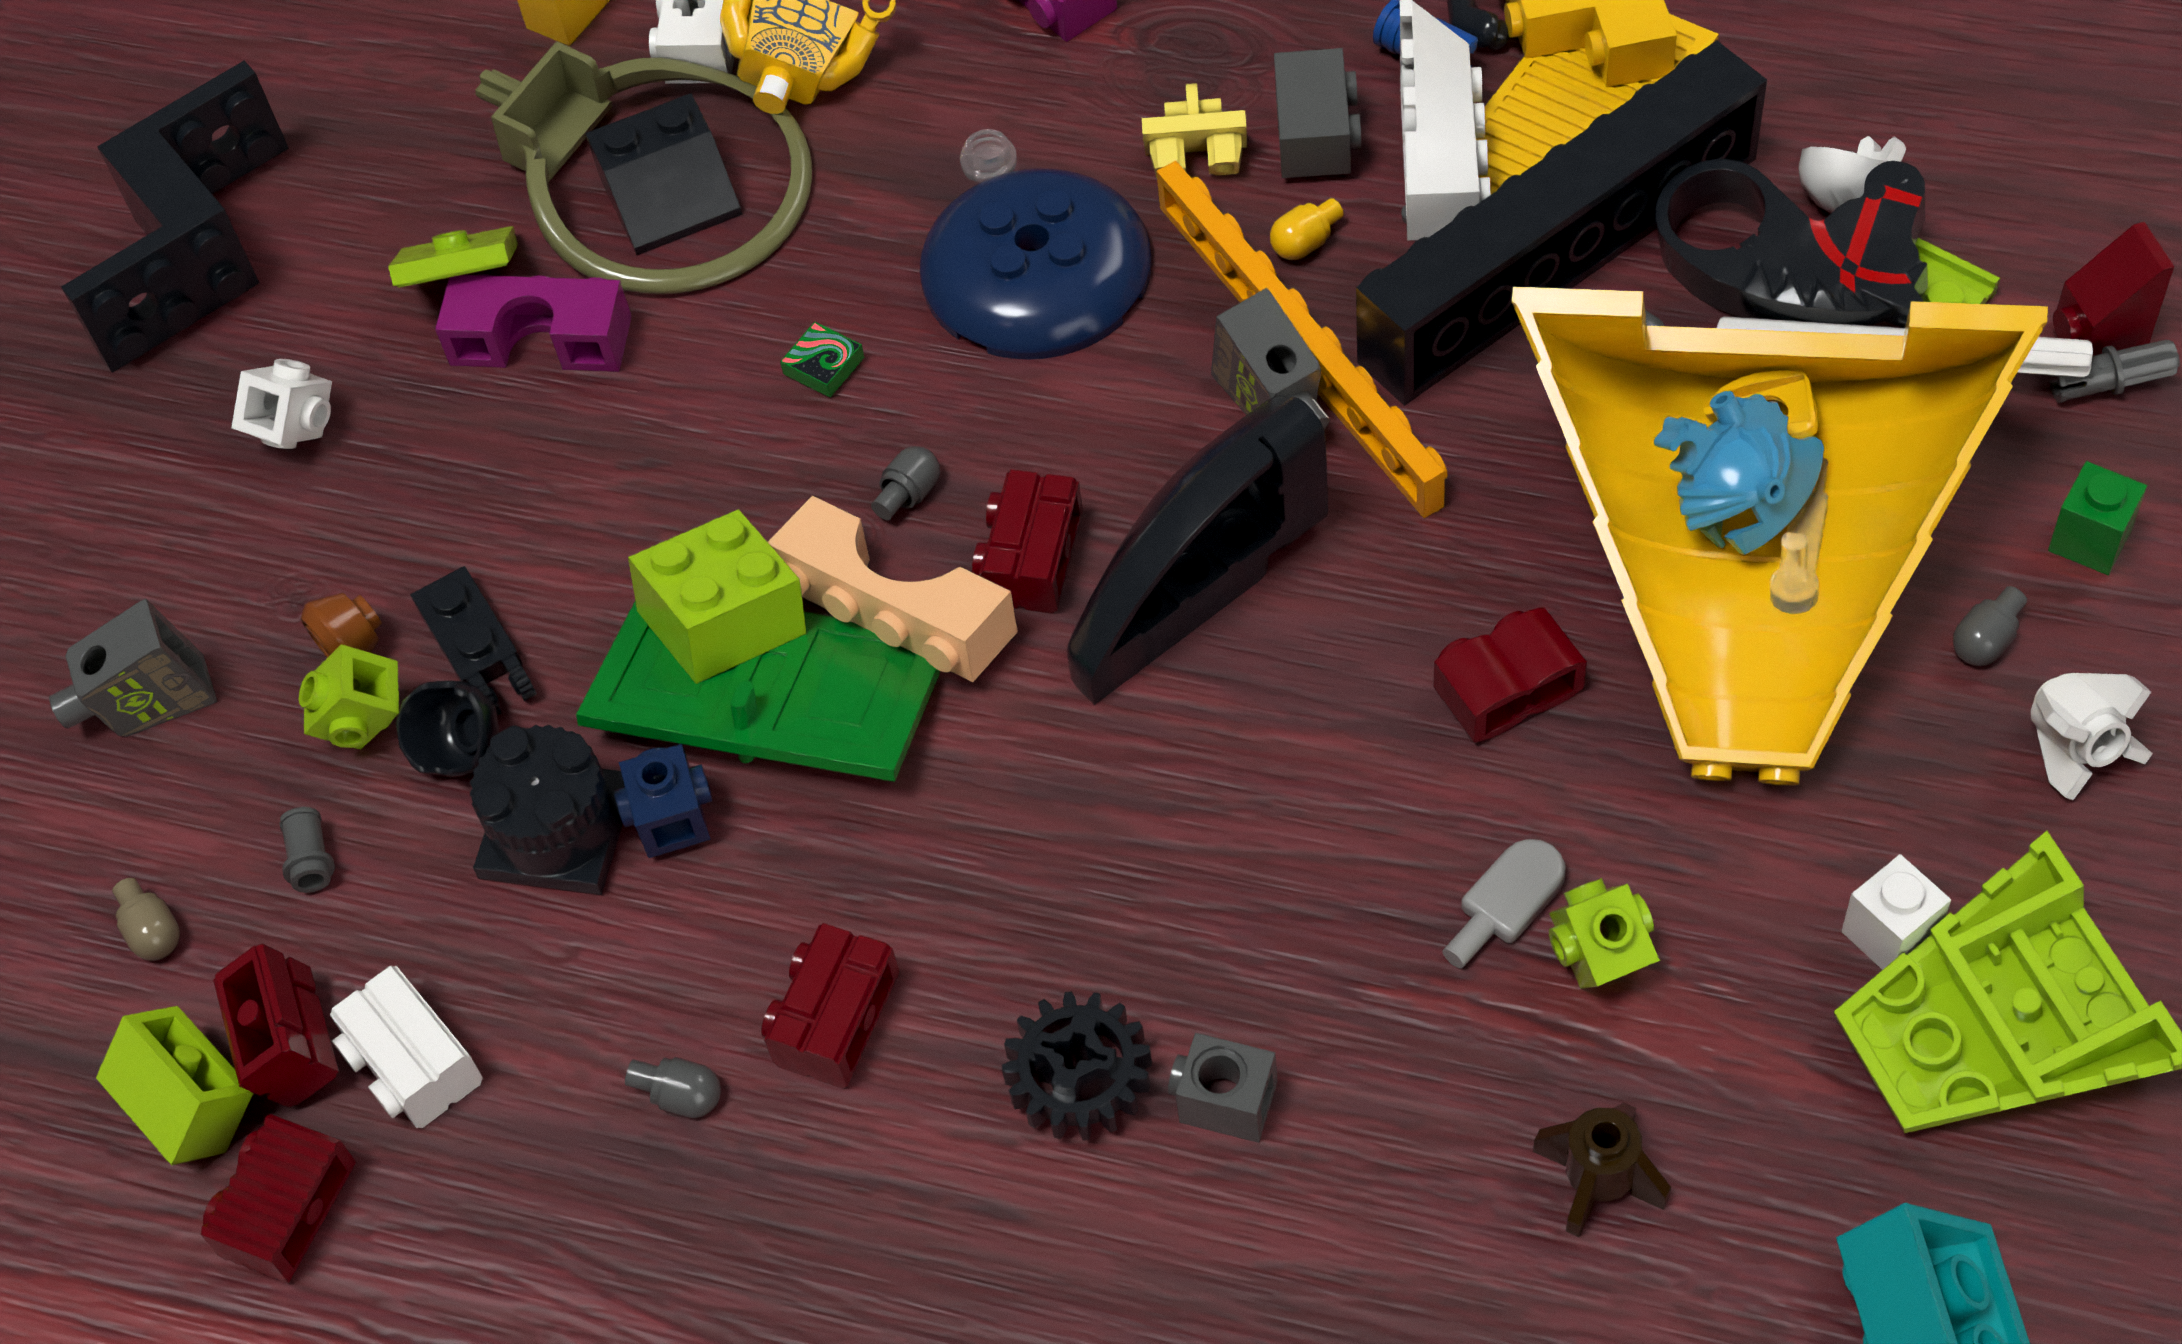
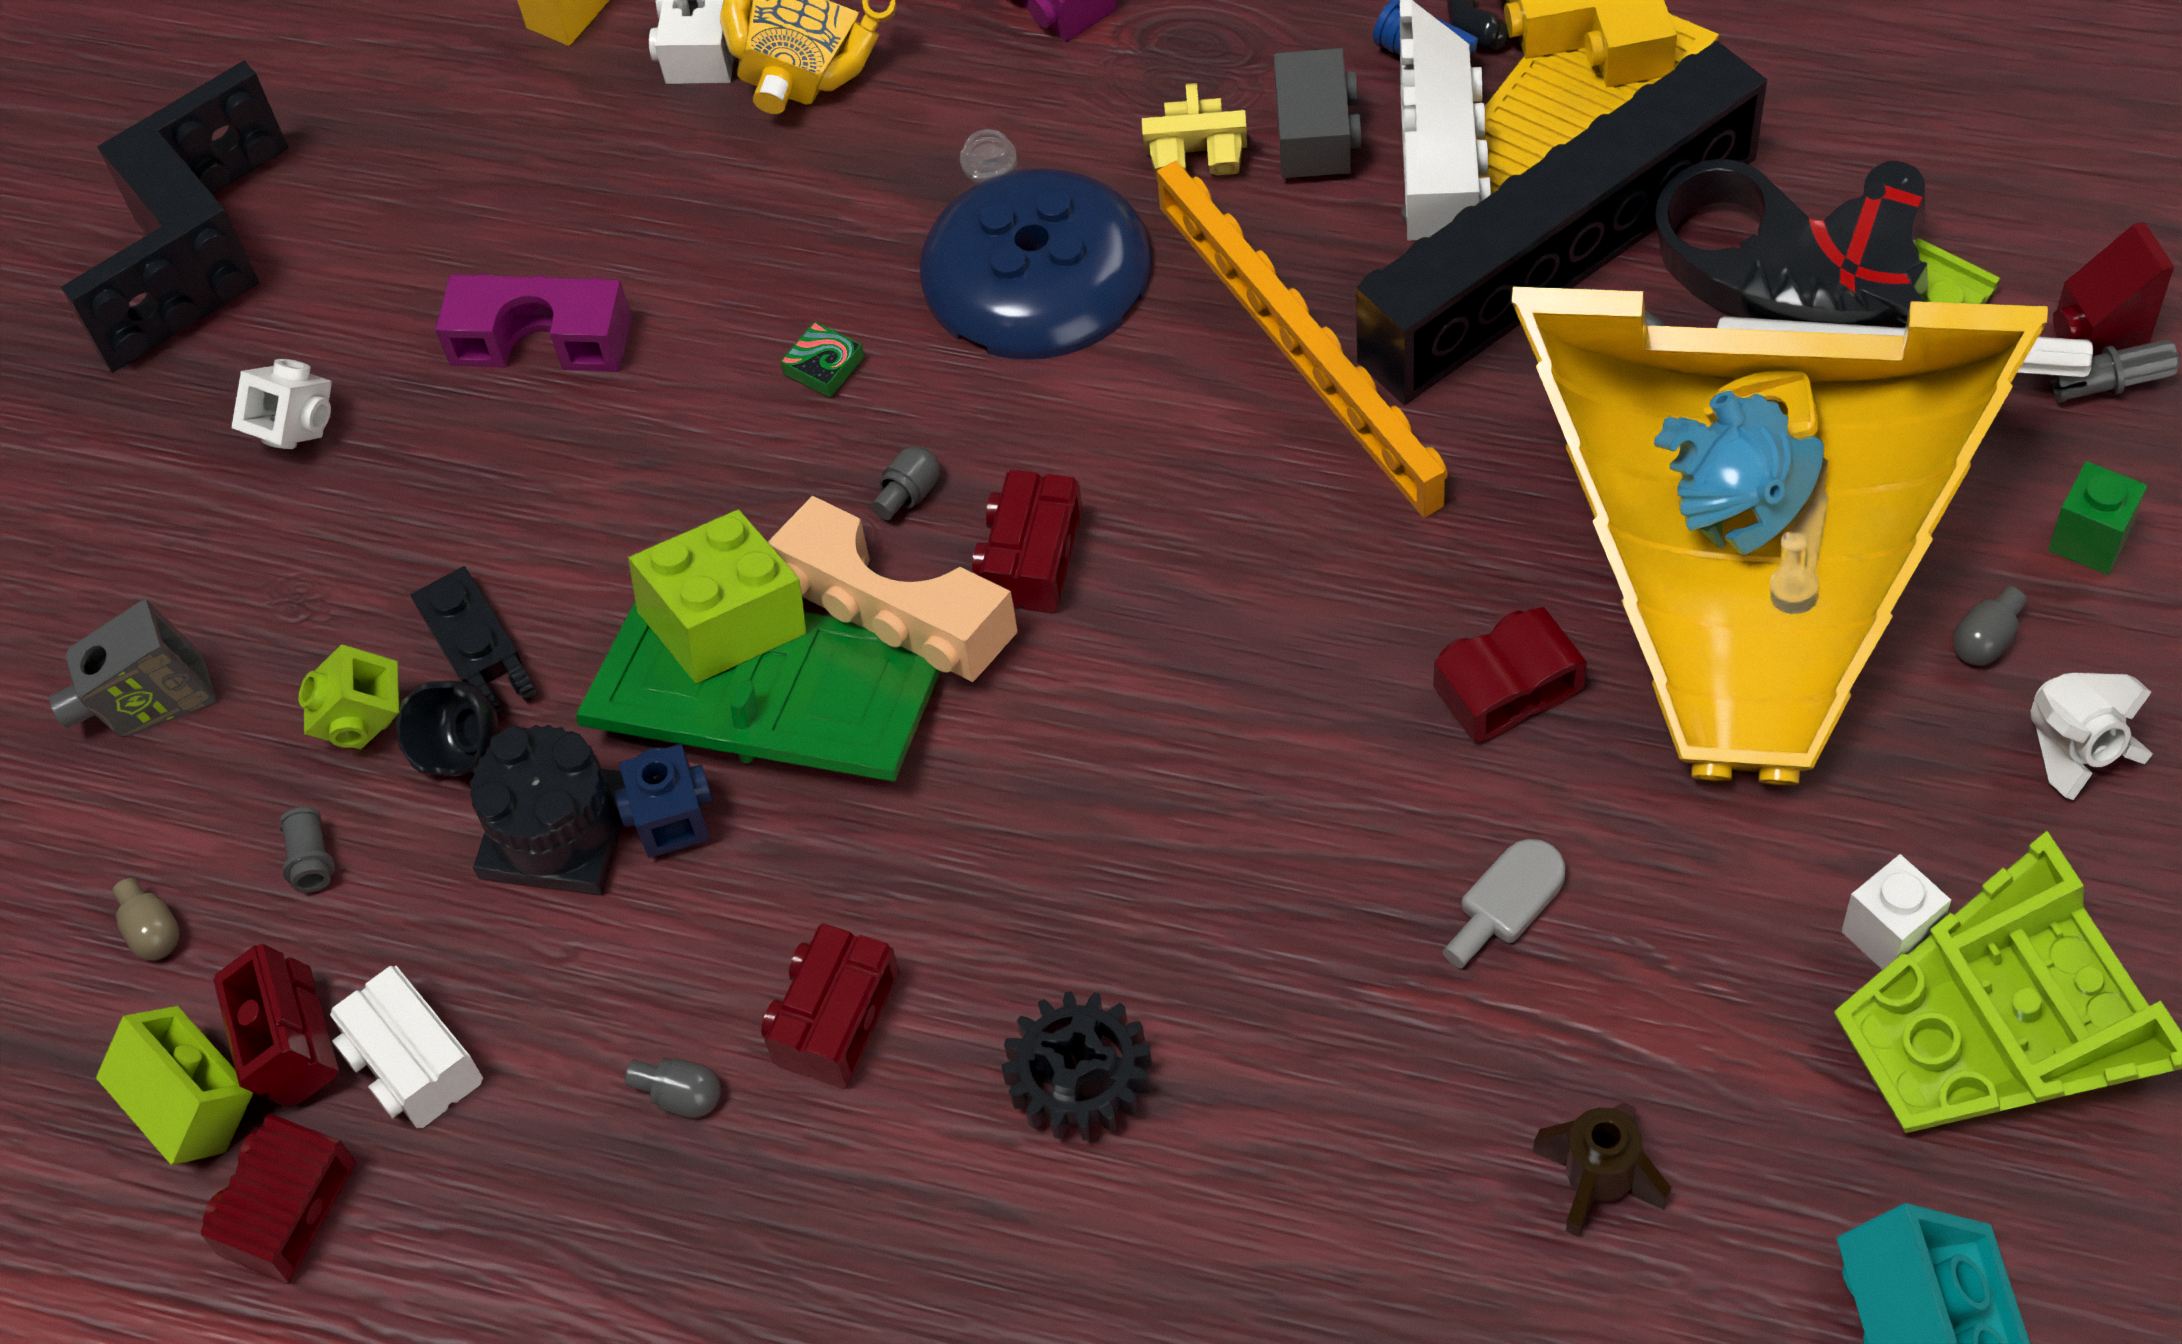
dark orange cone [300,592,382,658] -> none
lime plate [388,226,518,288] -> none
olive brick [475,41,812,294] -> none
black slope [585,93,742,255] -> none
black panel [1067,396,1328,705] -> none
dark grey brick [1168,1033,1278,1143] -> none
dark grey torso [1211,288,1330,430] -> none
yellow cylinder [1270,198,1344,260] -> none
lime brick [1549,878,1660,989] -> none
white piece [1798,136,1906,213] -> none

